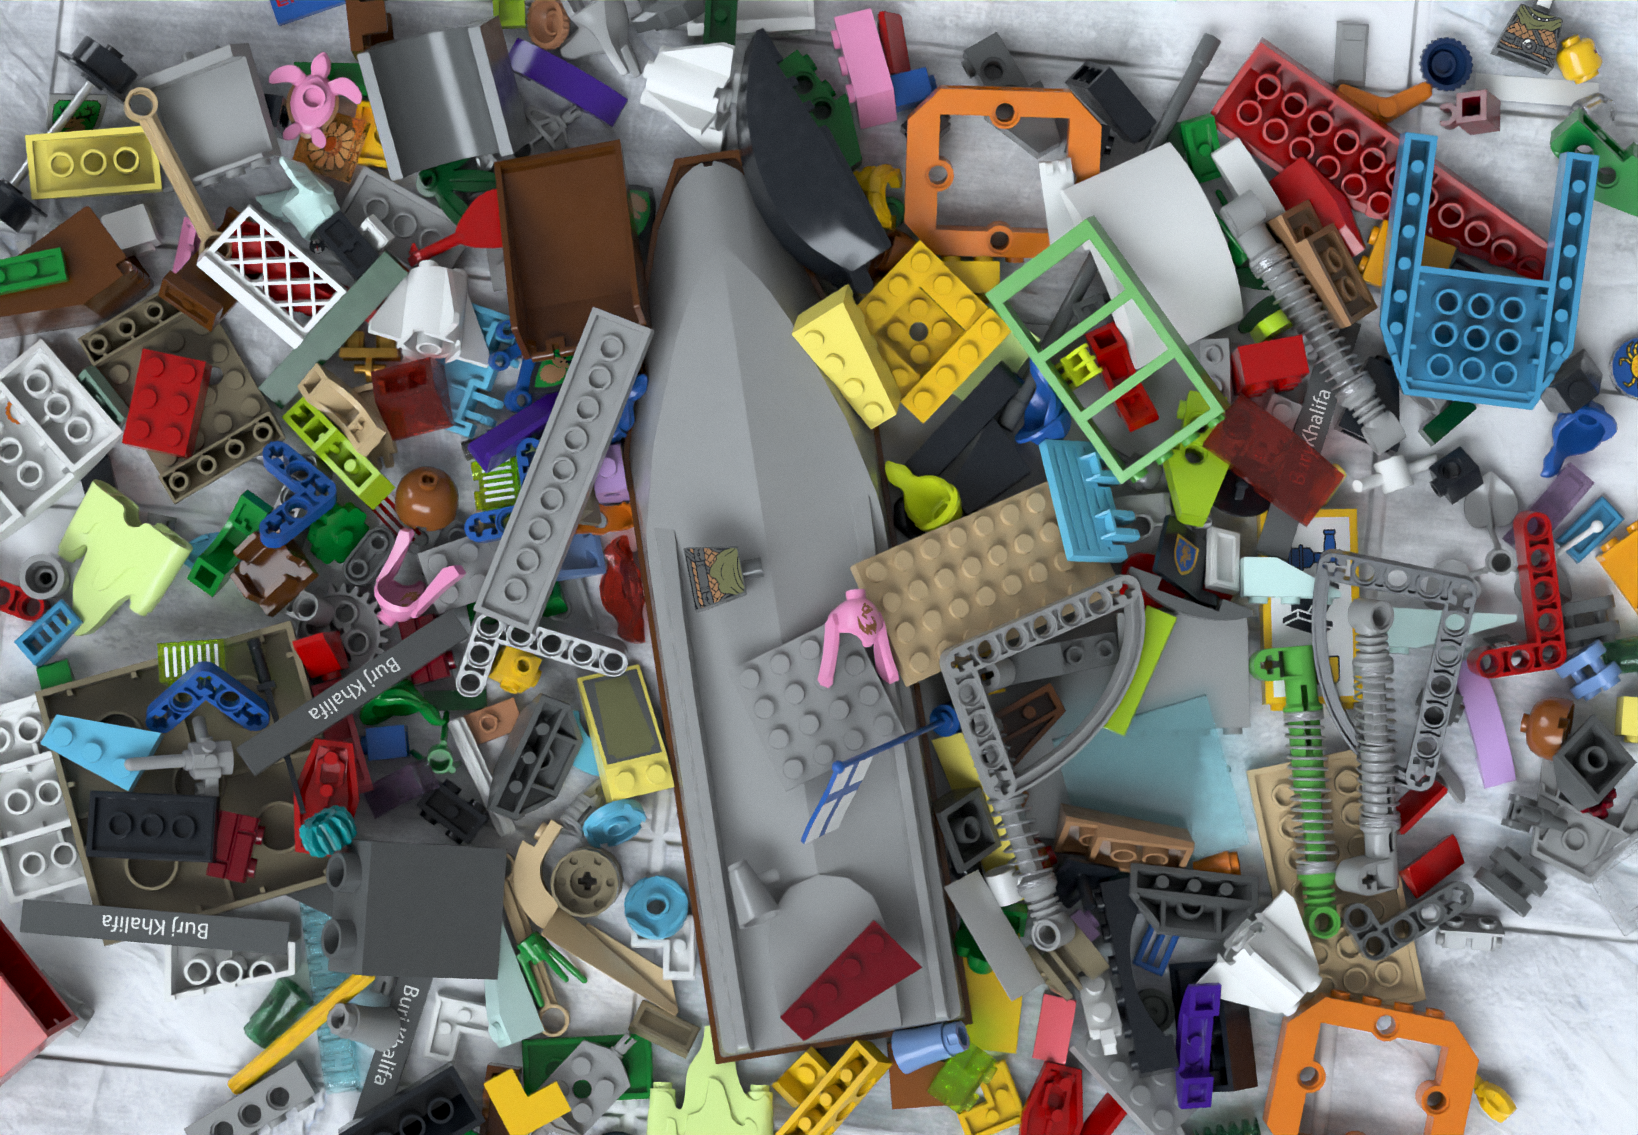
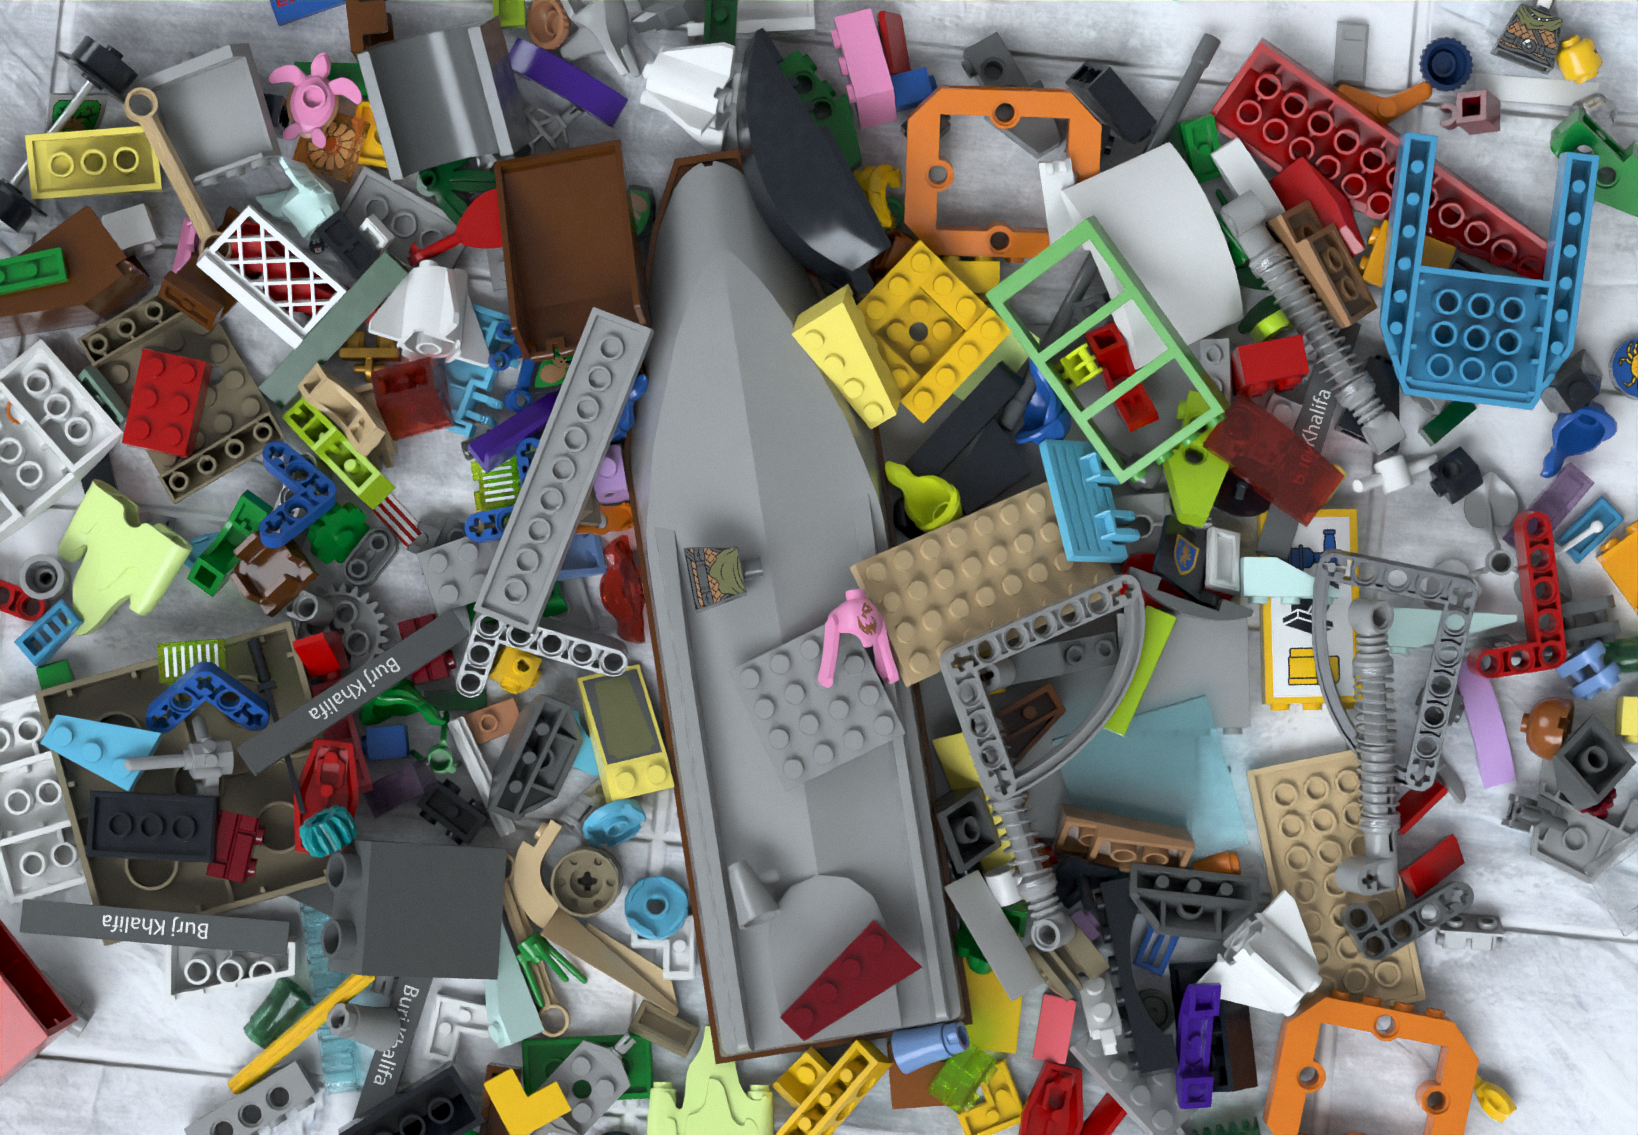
bright pink piece [374,528,466,628] -> none
dark orange cylinder [395,466,459,531] -> none
flag [801,700,962,844] -> none
bright green piece [1249,645,1341,939] -> none
dark grey brick [1473,846,1548,918] -> none

